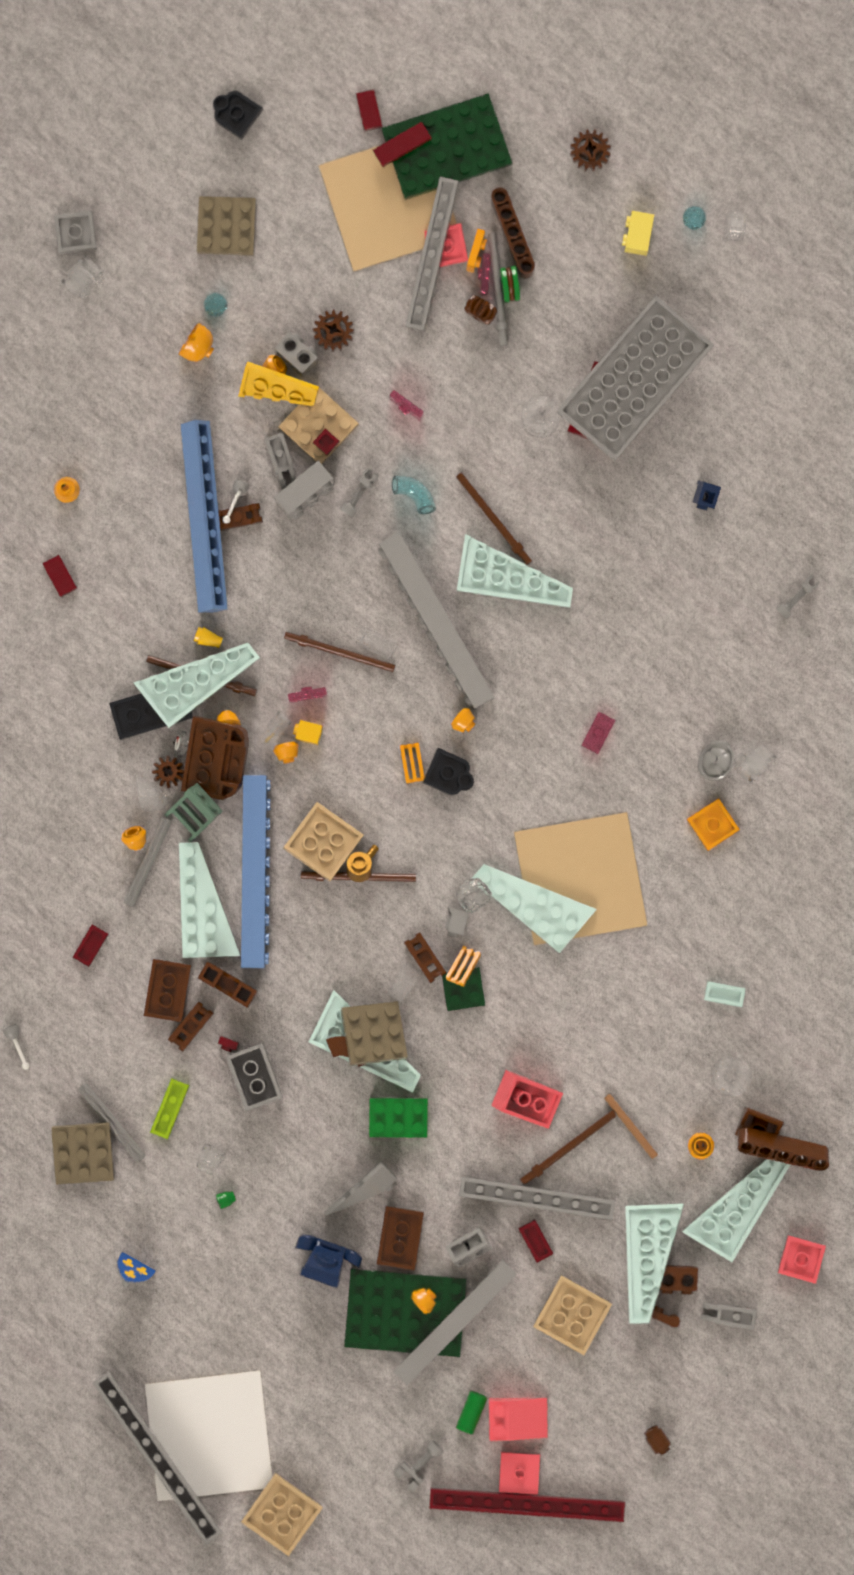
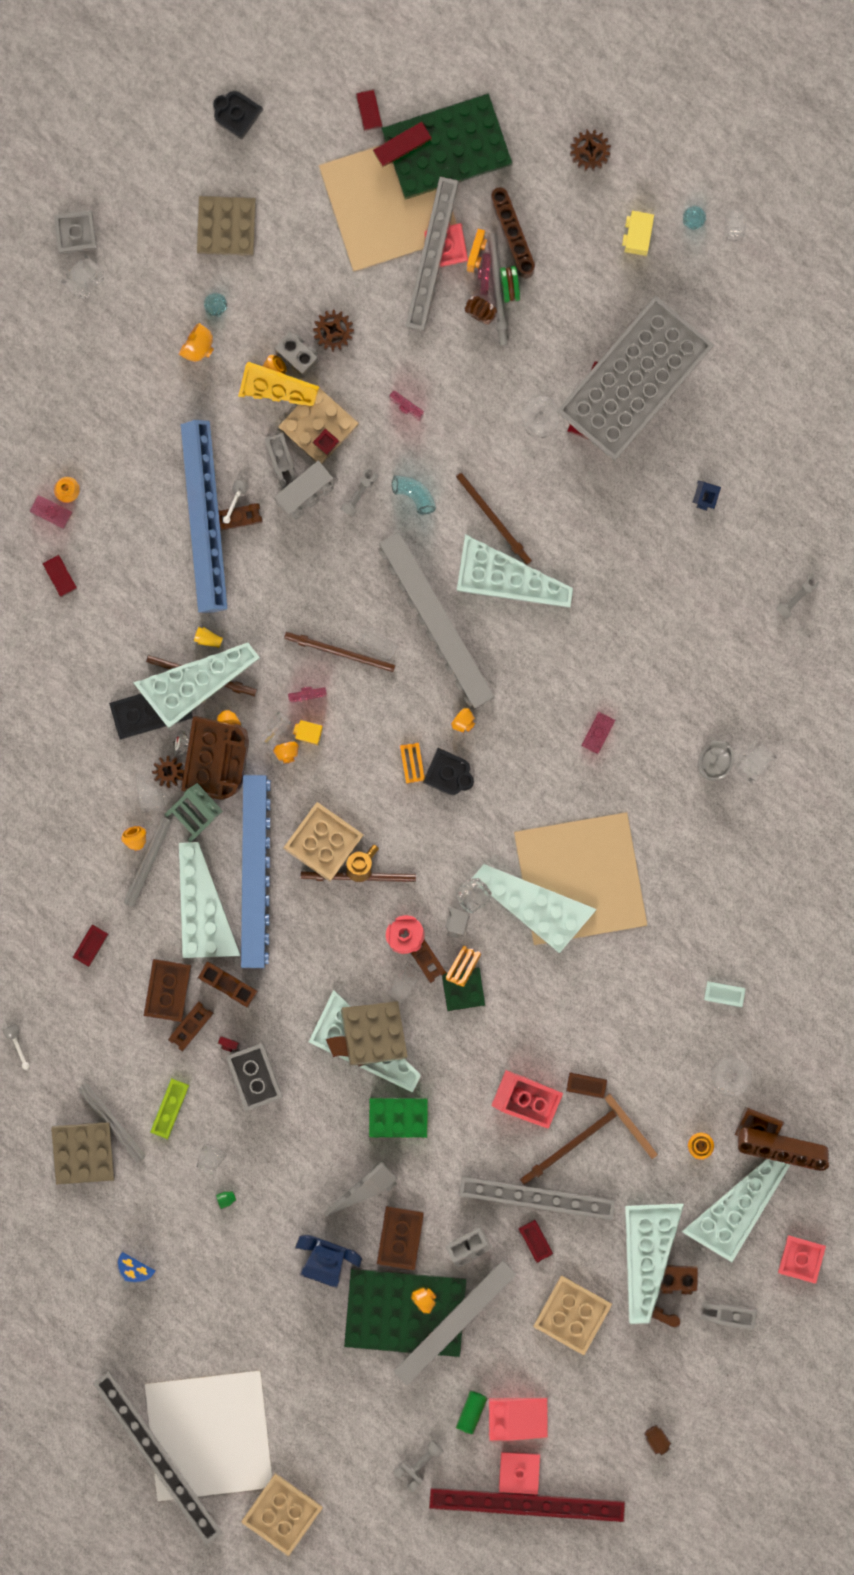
light orange tile [686,798,740,851] -> none
none -> clear pink plate [29,495,73,529]
none -> coral plate [386,915,425,954]
none -> reddish brown tile [566,1072,607,1099]

